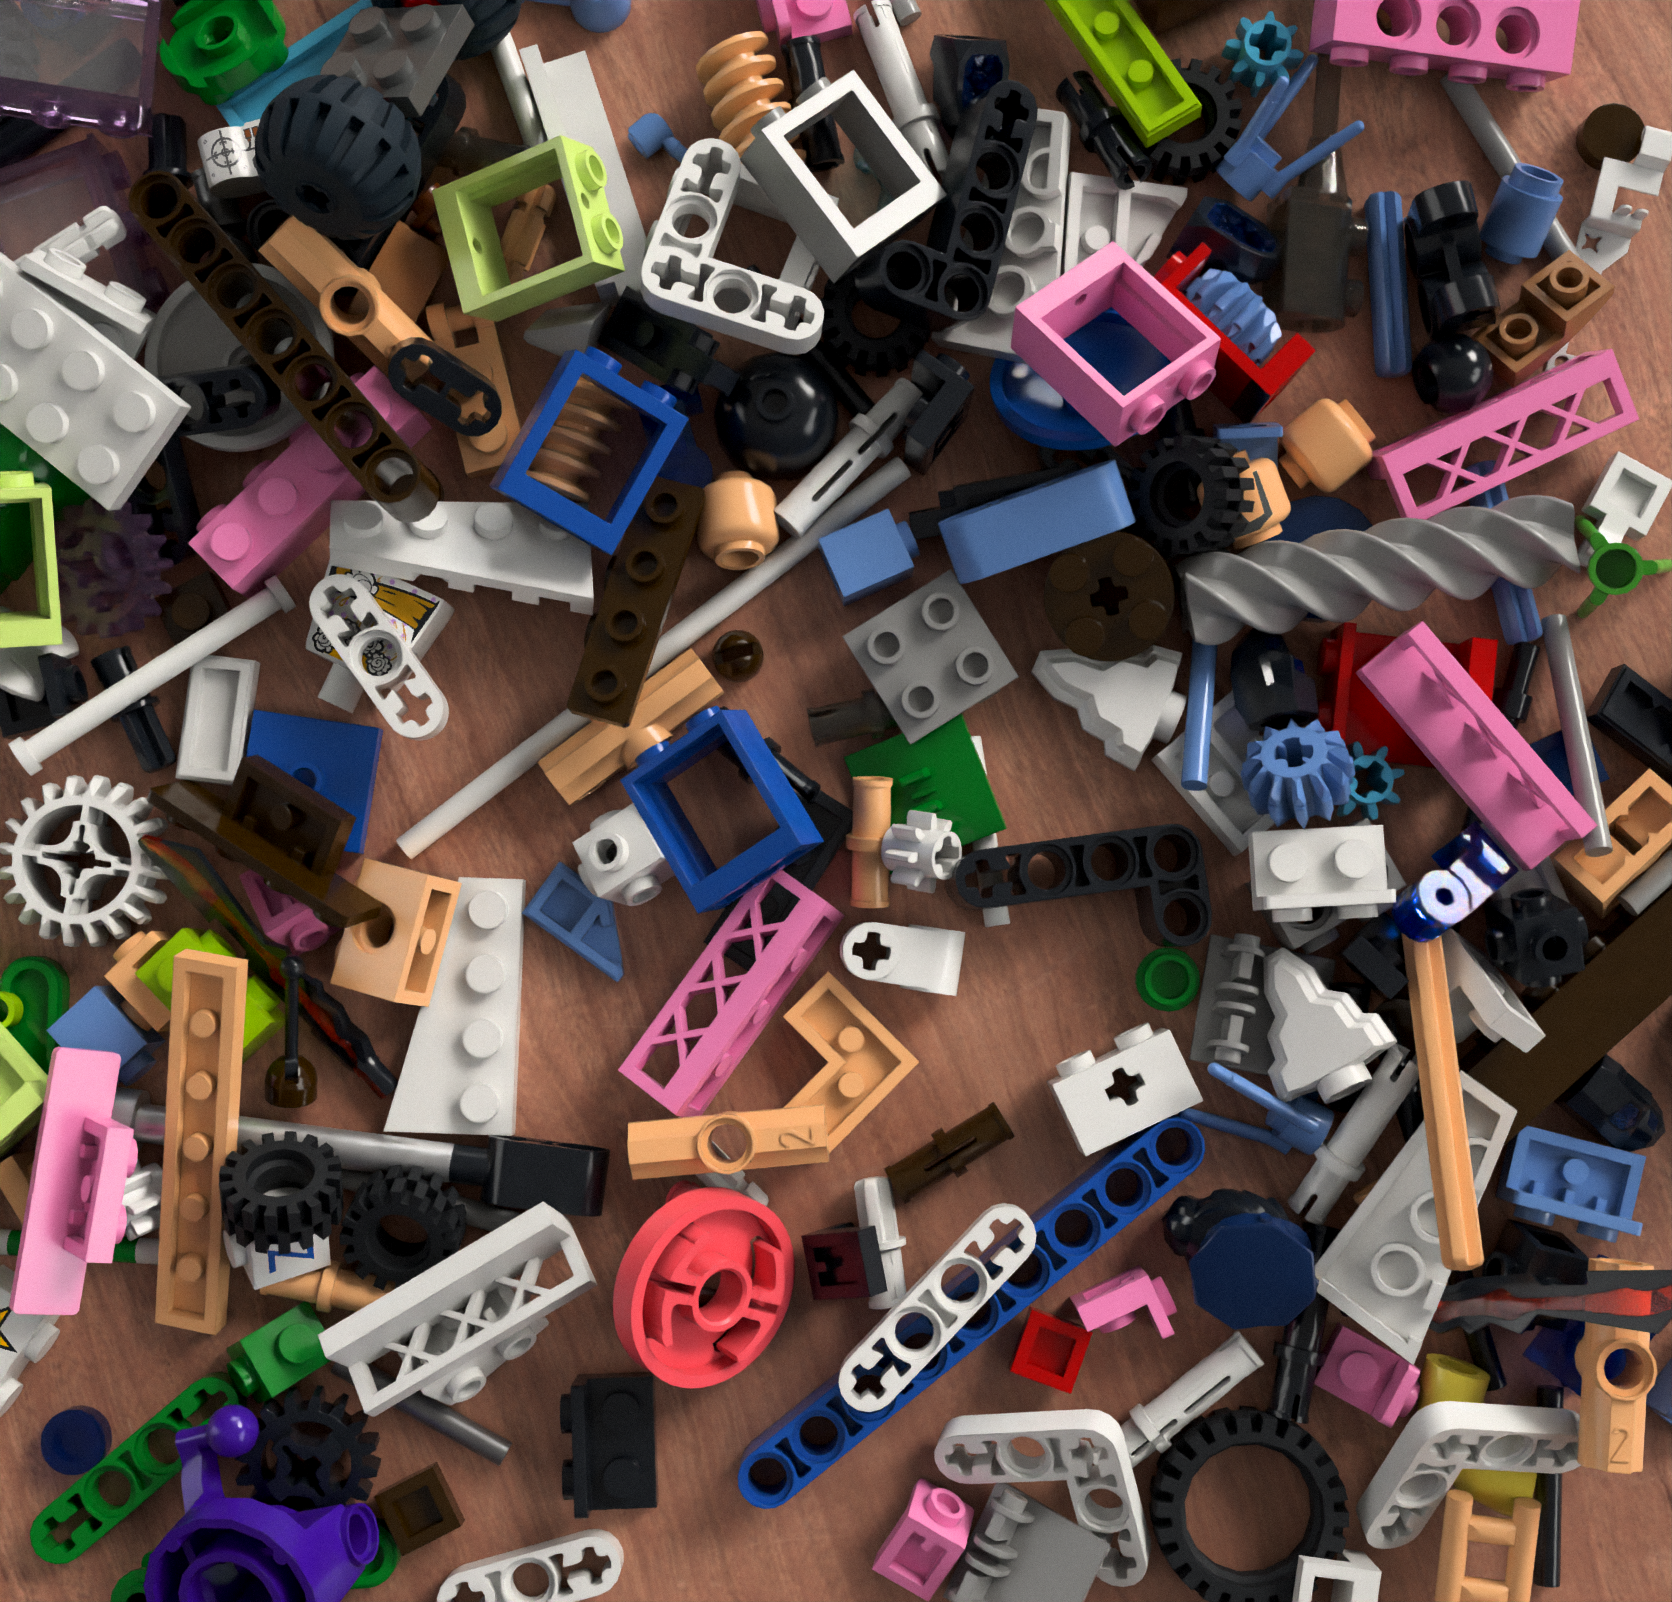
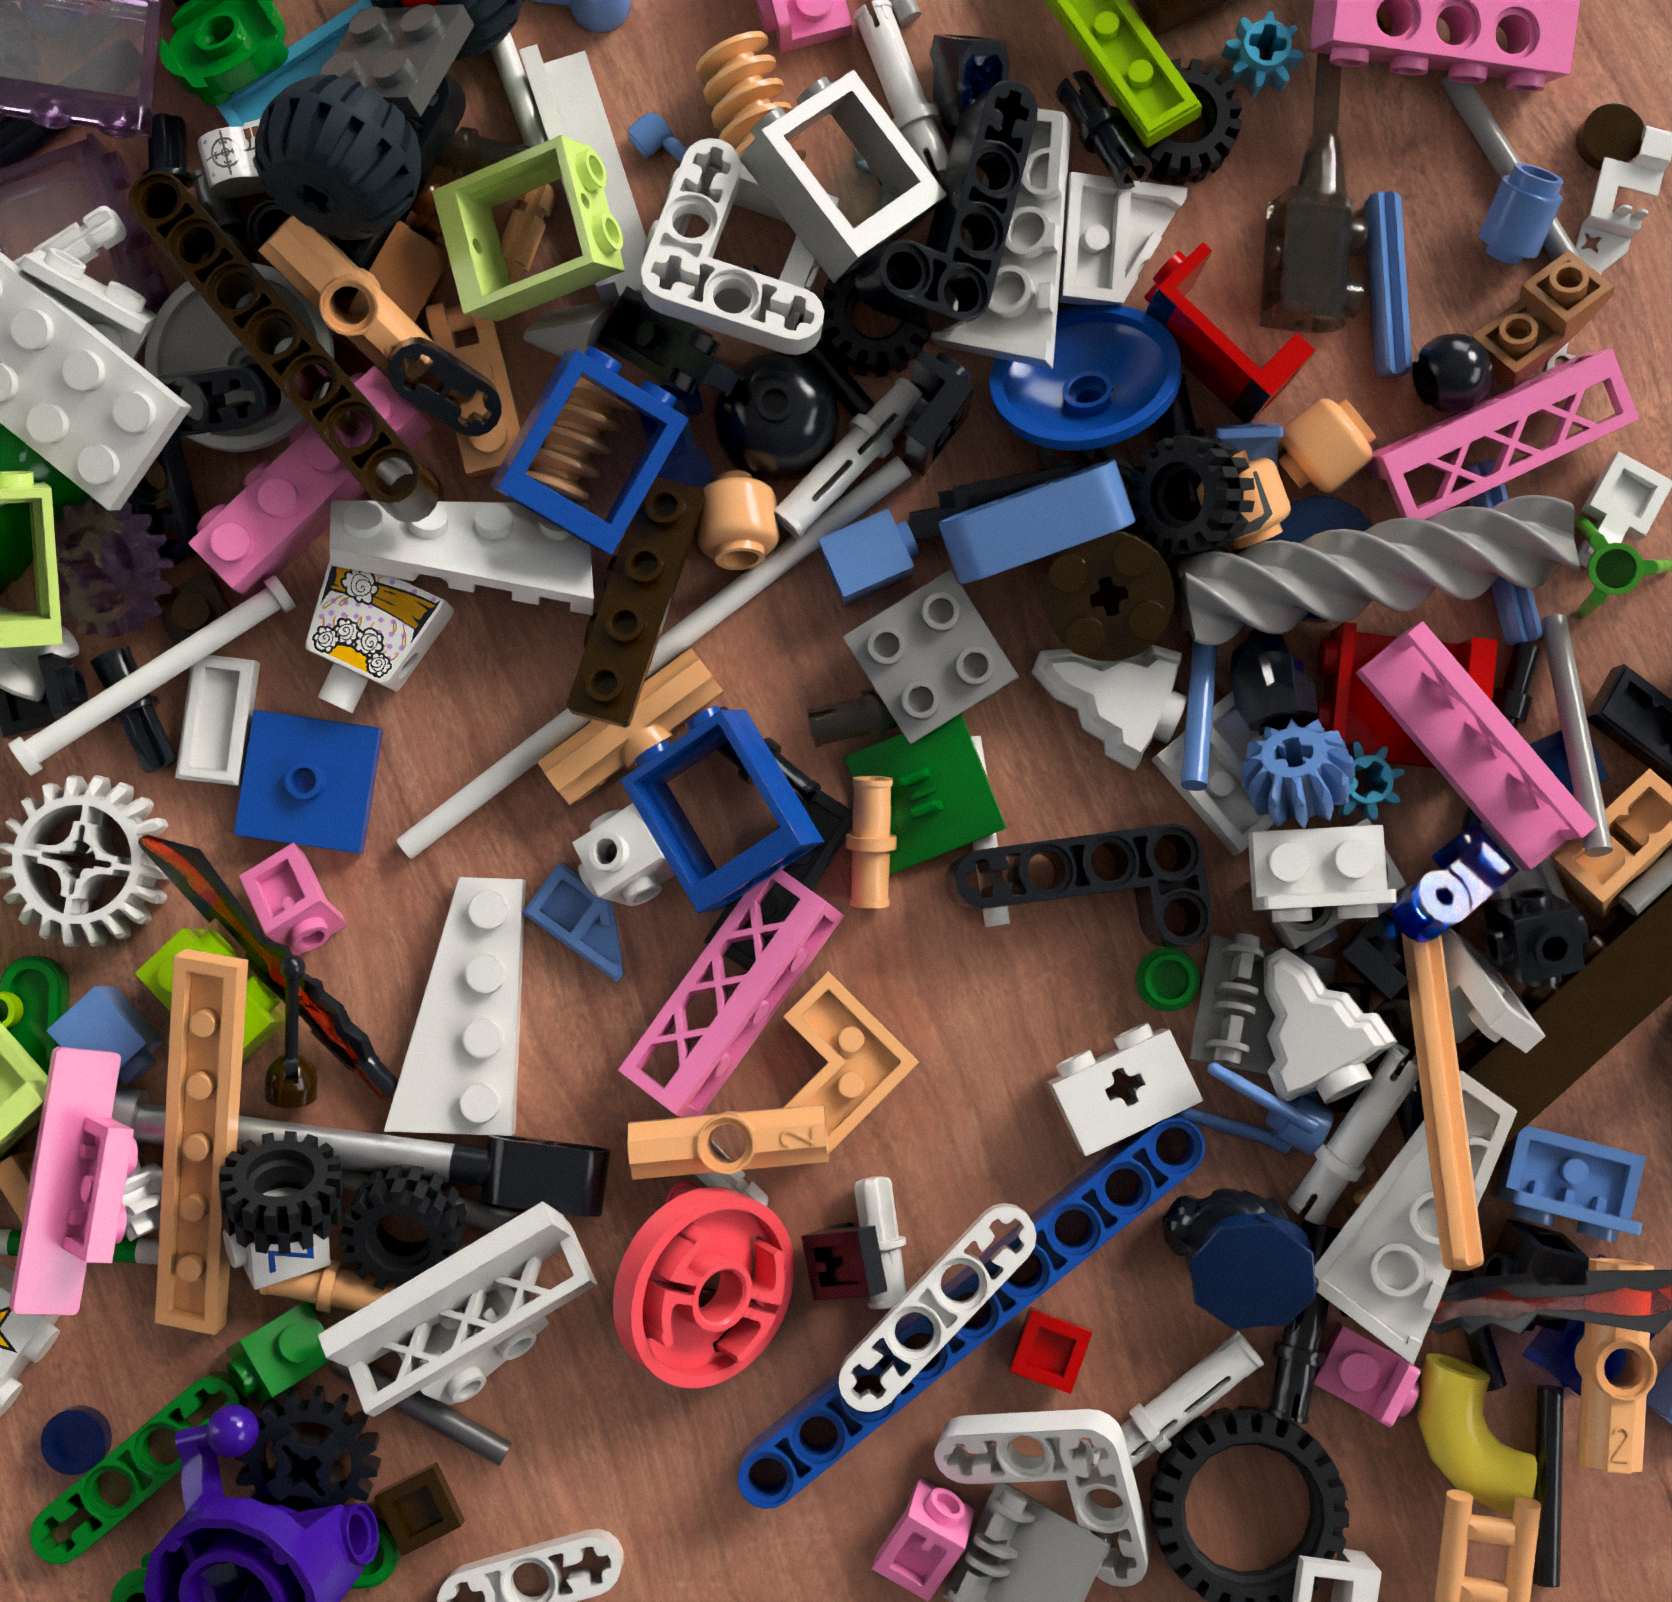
light nougat bracket [104,931,172,1032] -> none
dark brown bracket [147,755,383,928] -> none
white beam [309,574,449,741] -> none
light nougat brick [330,858,462,1007] -> none
black bracket [560,1372,659,1519] -> none
dark brown hinge [713,630,764,682] -> none
black pin [781,36,845,172] -> none
white piece [840,922,966,996] -> none
white gear [881,810,962,893] -> none
dark brown pin [884,1102,1015,1204] -> none
bright pink window [1011,241,1221,447] -> none
bright pink bracket [1070,1265,1177,1339] -> none
black rock [1166,196,1282,285] -> none
medium blue gear [1183,268,1282,367] -> none
medium blue plant [1215,54,1364,202] -> none
white beam [1355,1401,1581,1549] -> none
black piece [1403,180,1501,339] -> none
black rock [1554,1054,1666,1152] -> none

